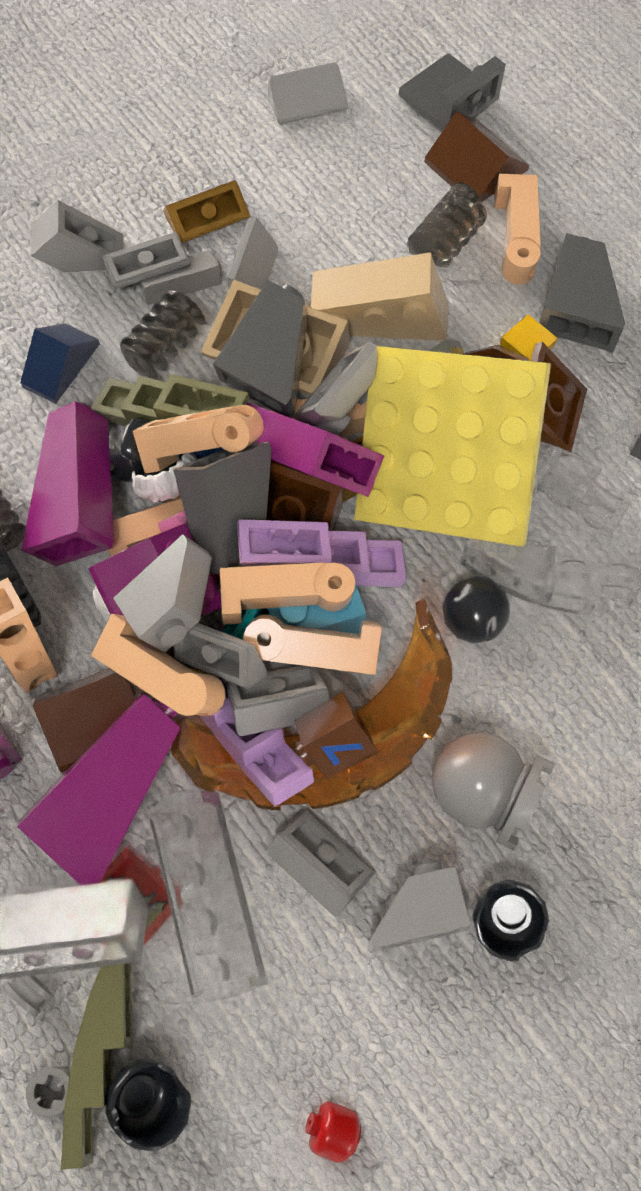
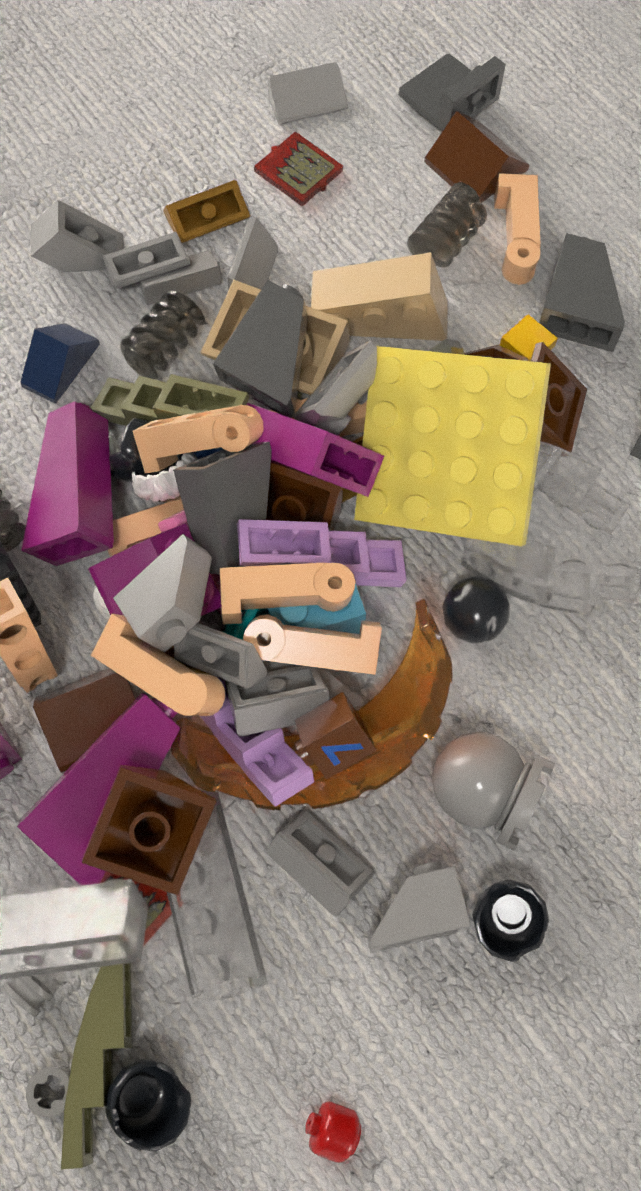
none -> reddish brown slope [82,765,217,895]
none -> piece [254,131,343,206]

